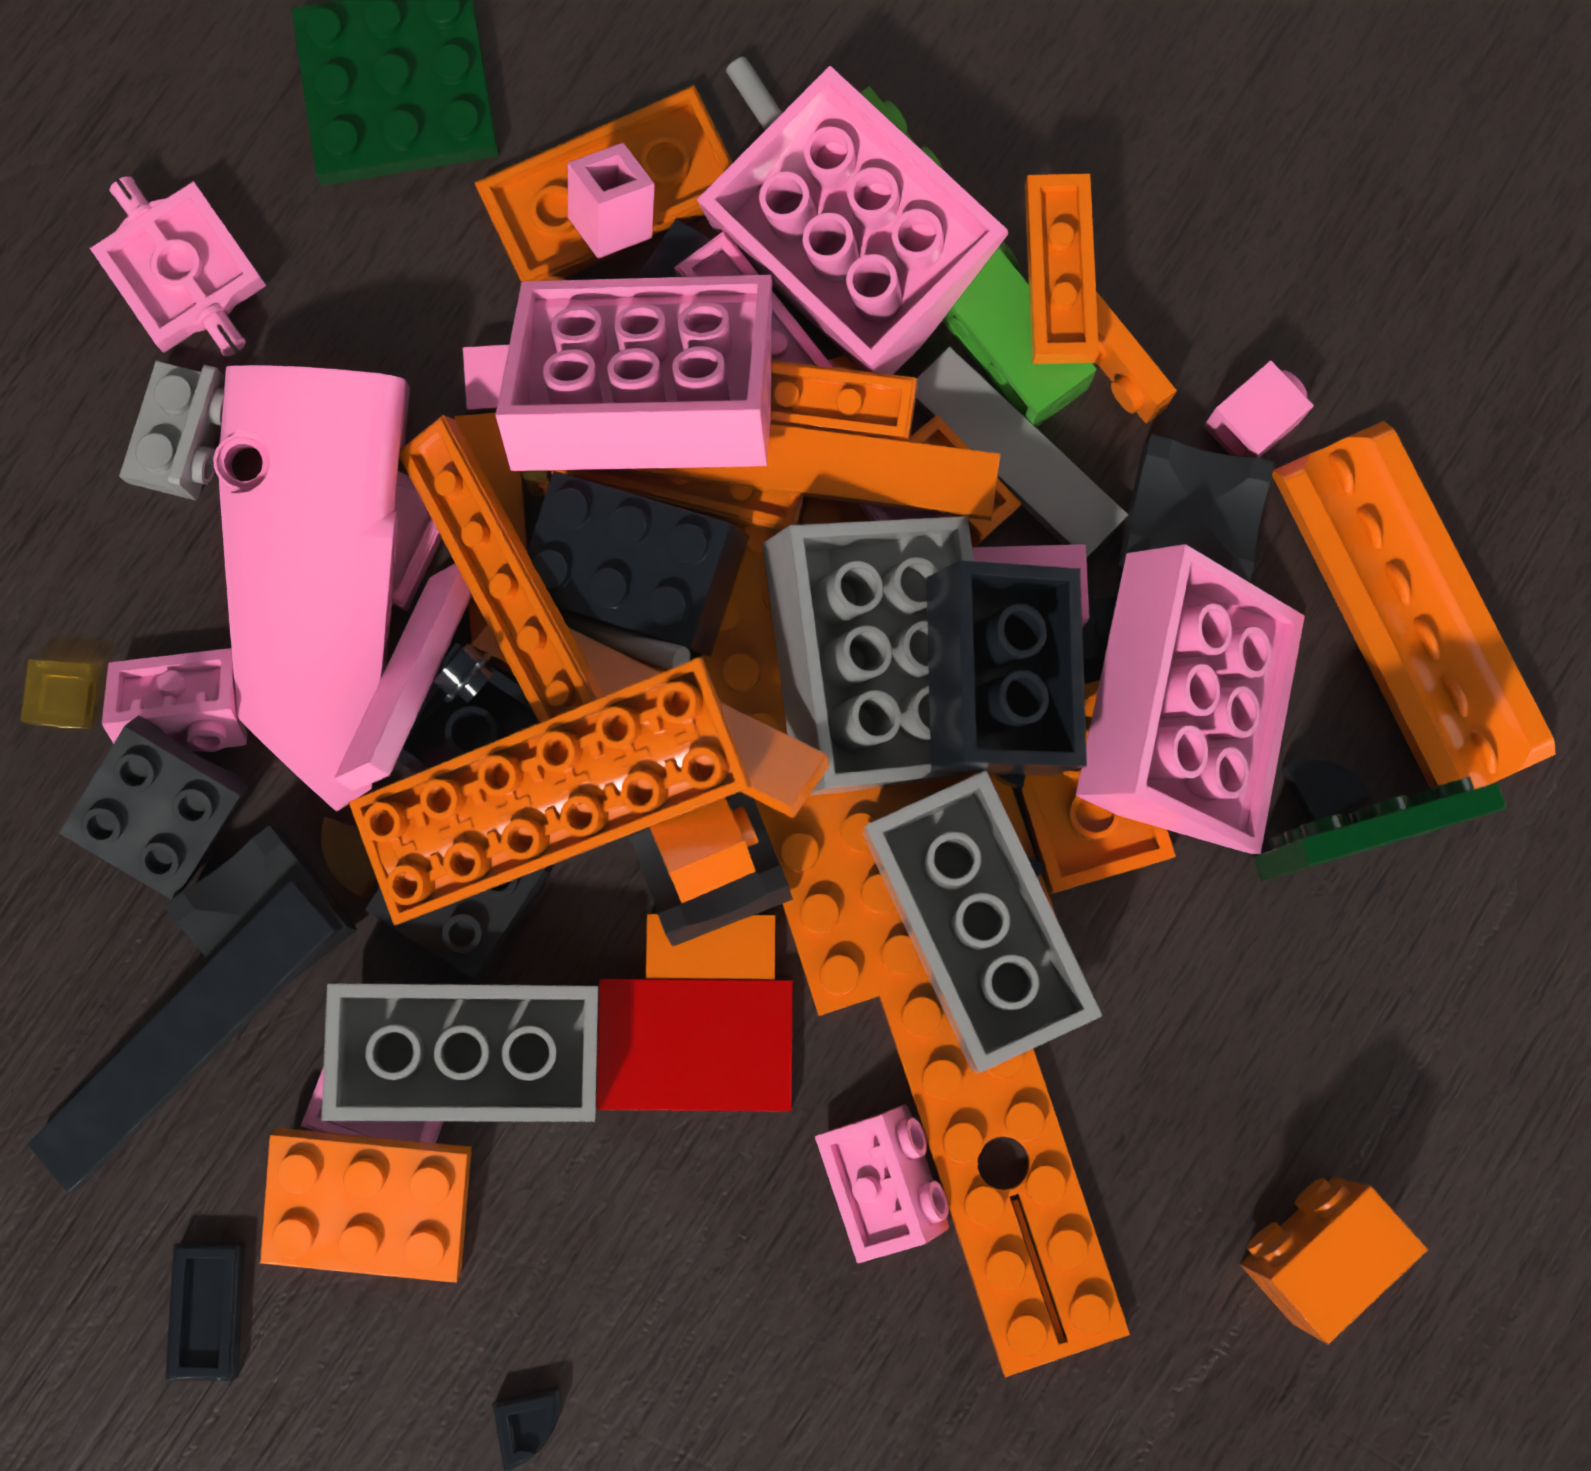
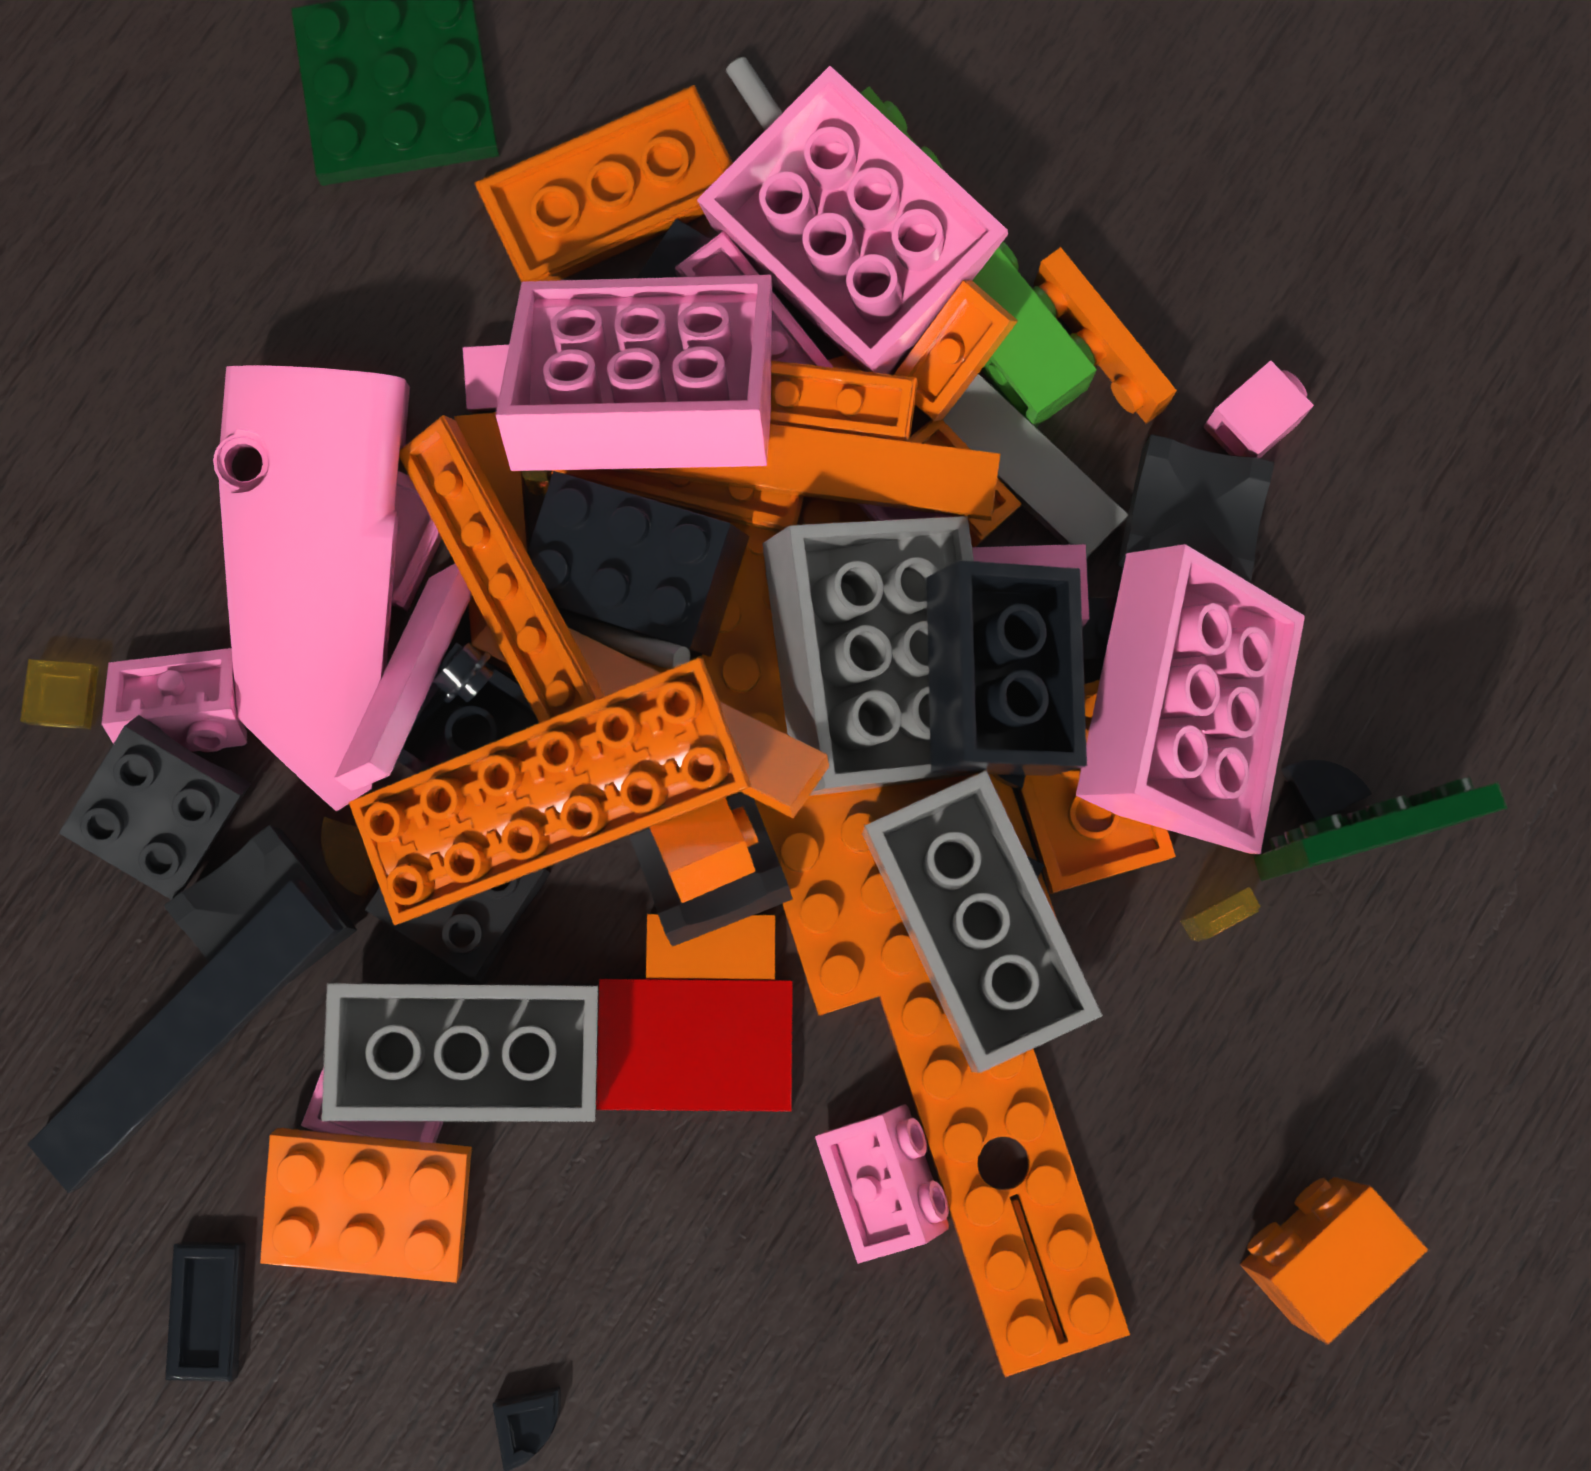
bright pink plate [90,176,266,356] -> none
light grey bracket [119,361,225,501] -> none
bright pink brick [568,143,654,258] -> none
orange plate [1025,174,1099,364] -> none
orange plate [1272,421,1556,789] -> none
none -> orange plate [894,280,1018,421]
none -> clear yellow tile [1181,887,1261,942]

